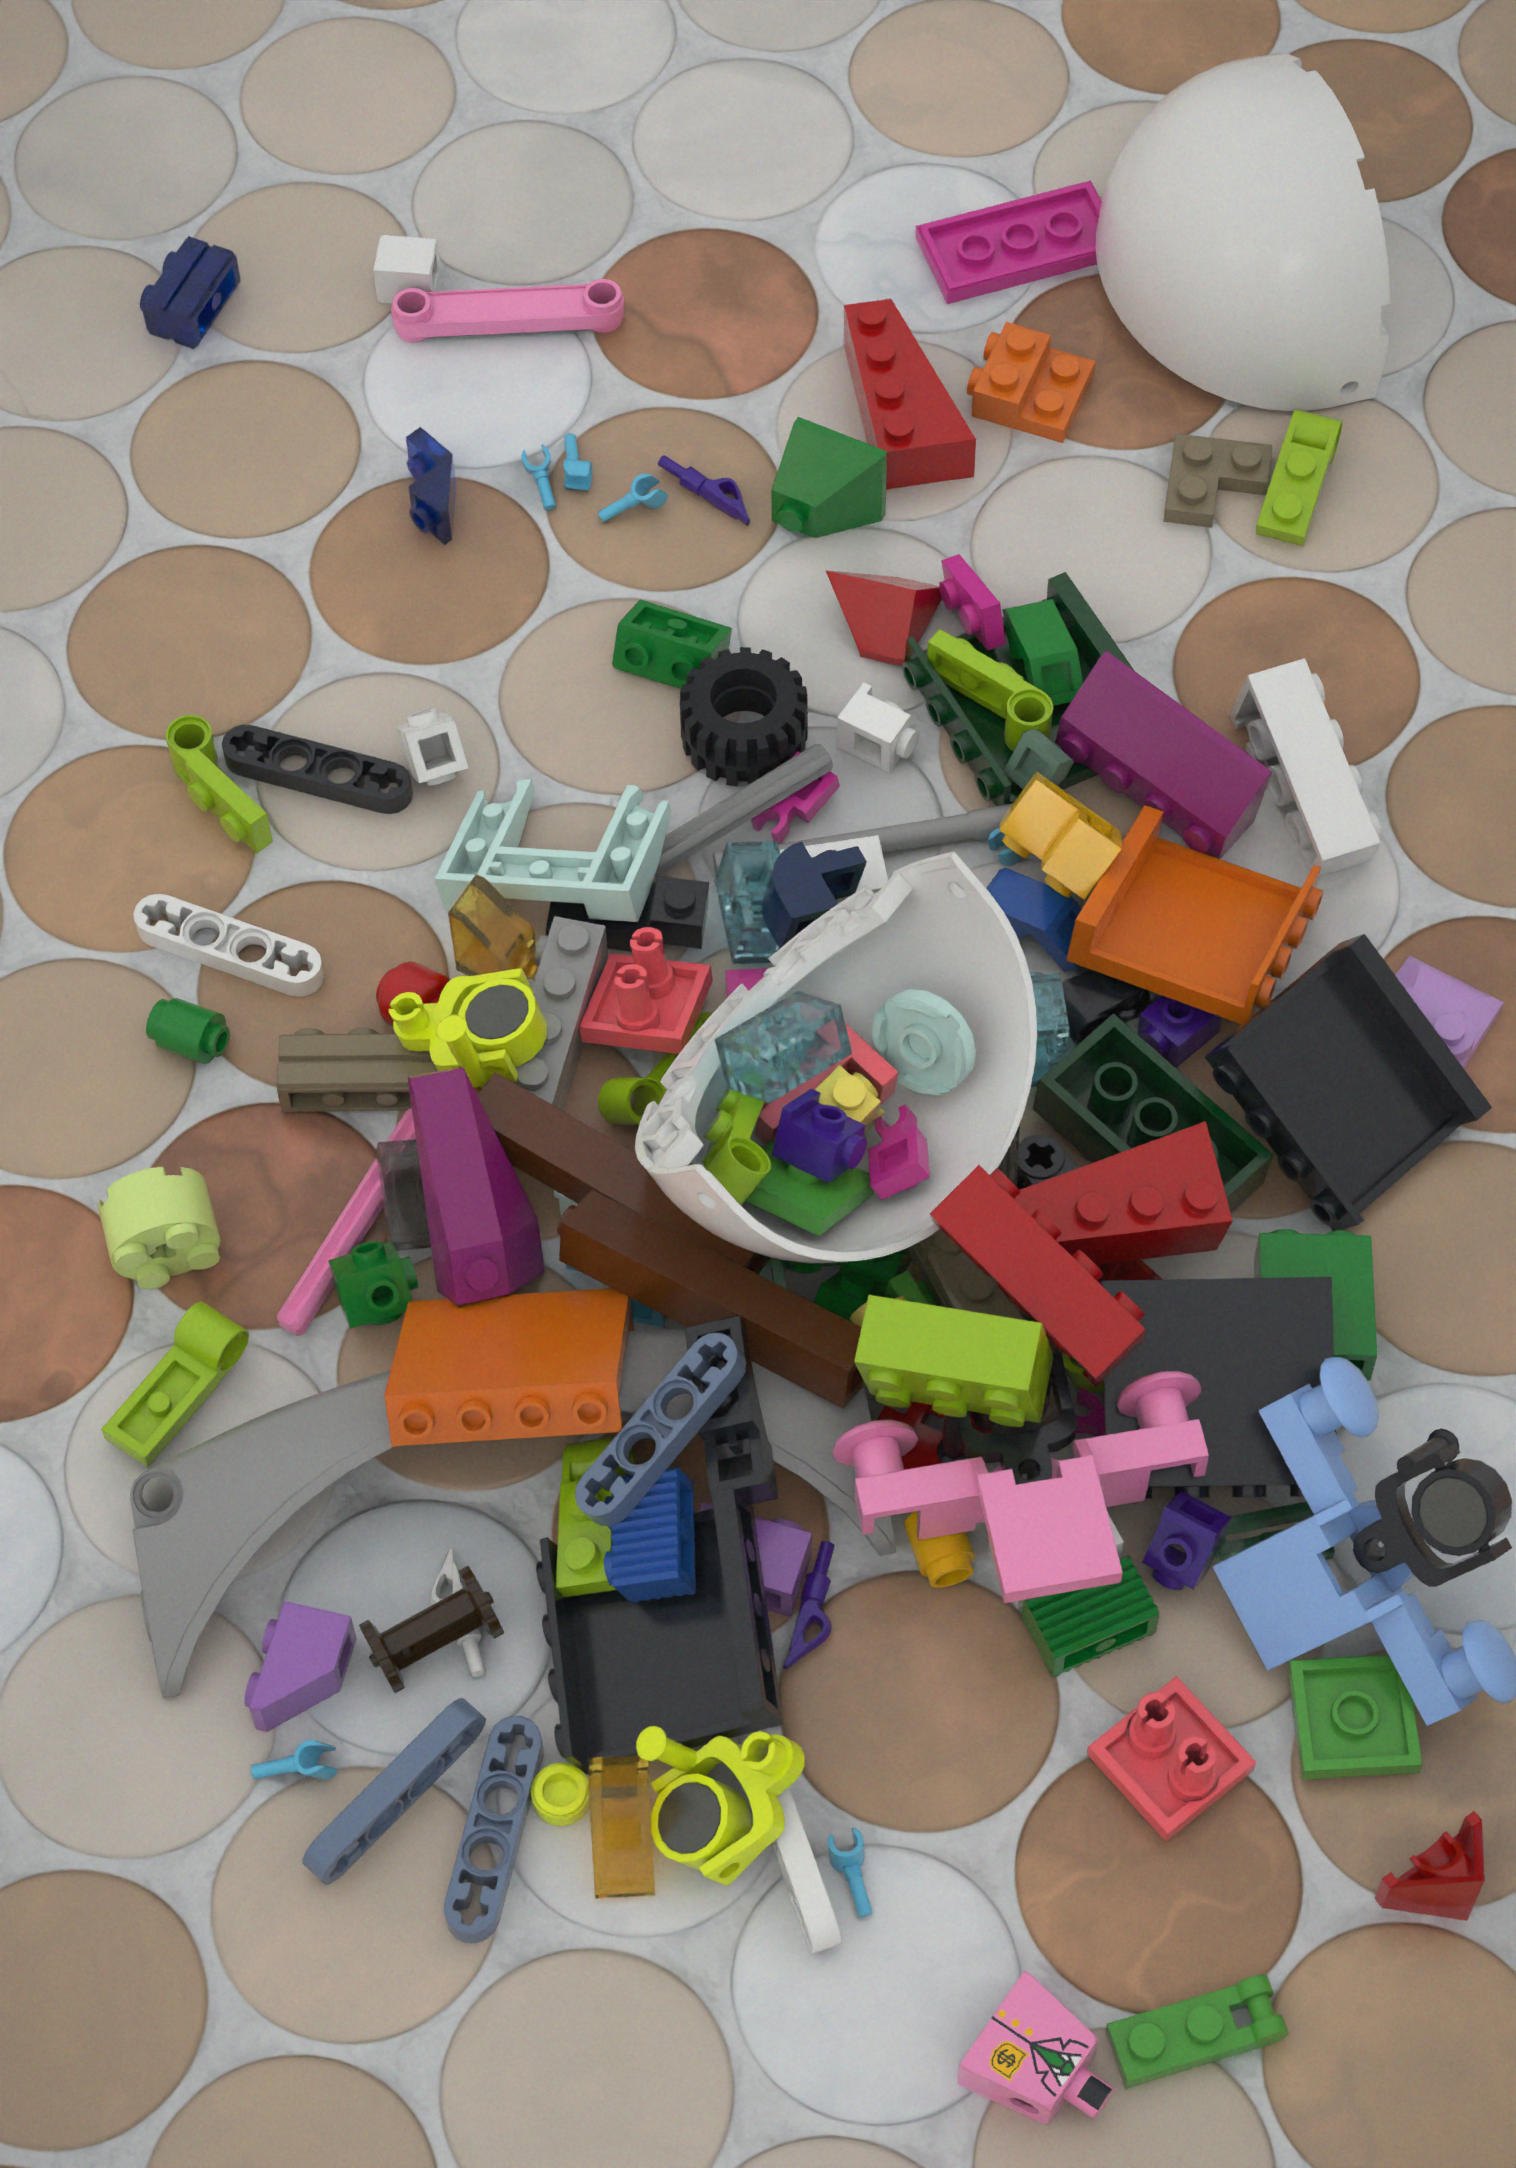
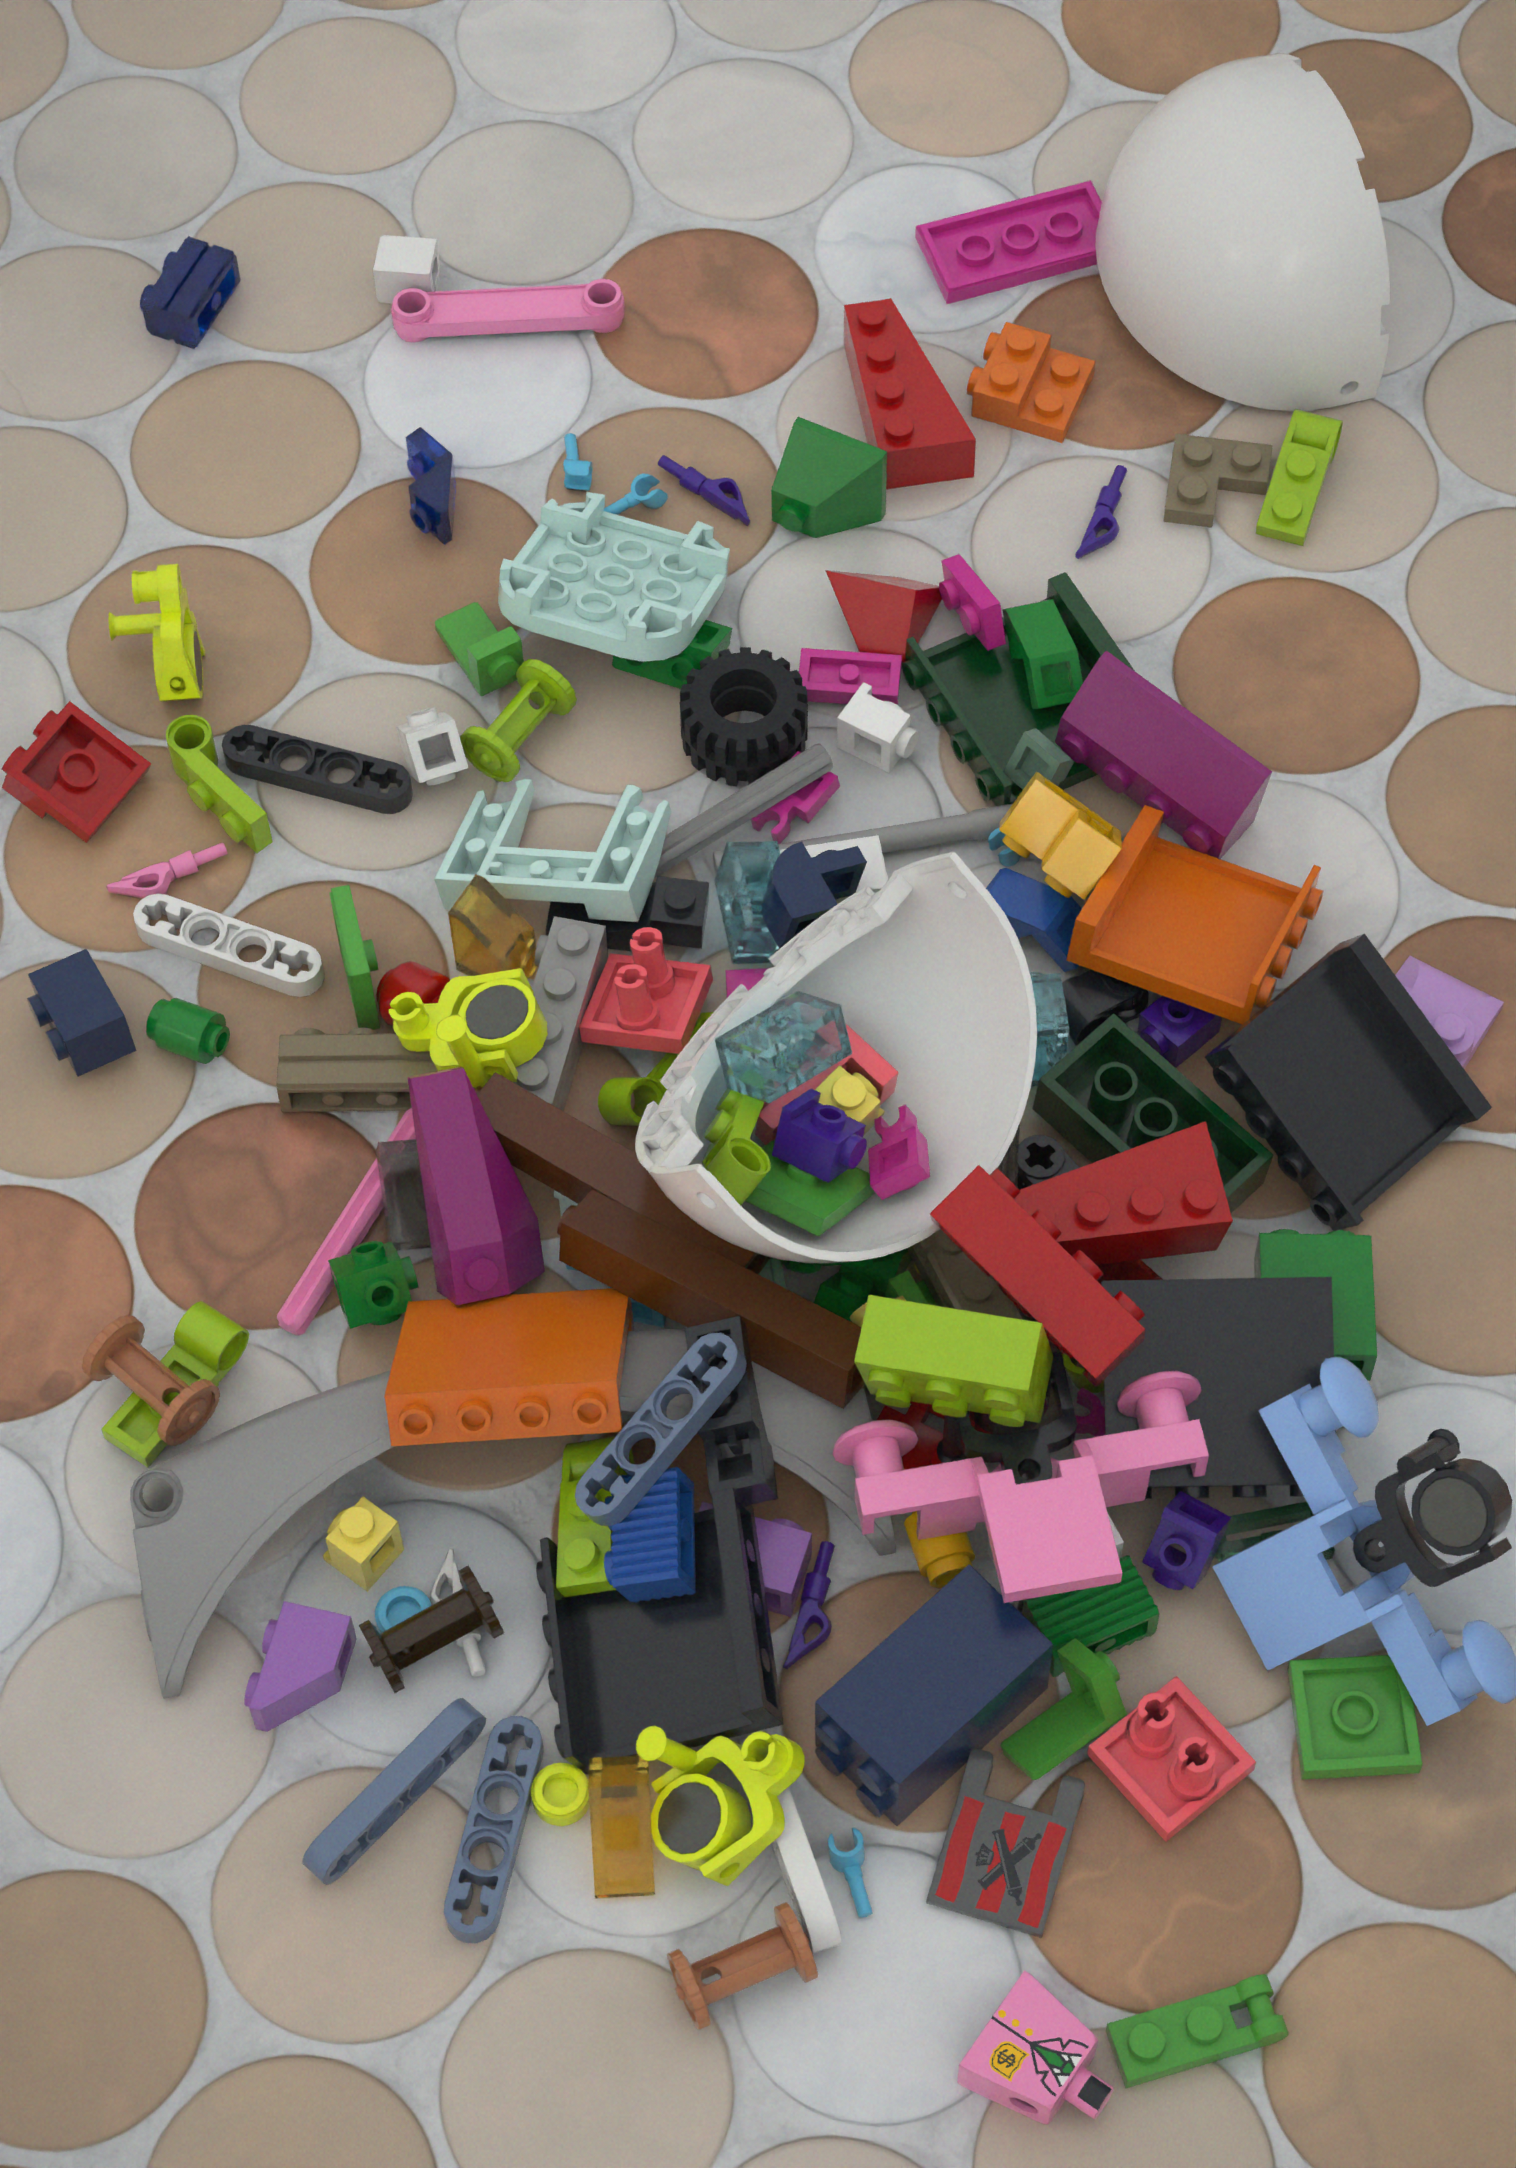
yellowish green brick [98,1167,221,1289] -> none
medium azure hand [251,1740,338,1780] -> none
medium azure hand [521,444,556,511] -> none
light aqua tile [870,989,976,1096] -> none
lime plate [927,629,1053,751] -> none
white wedge [1229,658,1382,876] -> none
red slope [1374,1811,1485,1921] -> none
none -> red plate [1,701,151,843]
none -> dark blue brick [27,949,137,1077]
none -> nougat hose [82,1315,220,1446]
none -> bright pink hand [106,842,228,899]
none -> neon yellow piece [108,564,205,702]
none -> light yellow brick [323,1496,404,1592]
none -> bright green plate [329,885,380,1030]
none -> medium azure tile [375,1586,432,1633]
none -> bright green bracket [435,602,524,697]
none -> lime hose [460,659,577,782]
none -> light aqua tile [498,492,730,662]
none -> nougat hose [667,1902,818,2030]
none -> dark pink plate [799,648,902,705]
none -> dark blue brick [815,1564,1053,1826]
none -> flag [926,1748,1085,1938]
none -> bright green bracket [1000,1638,1127,1780]
none -> dark purple hand [1075,465,1127,559]

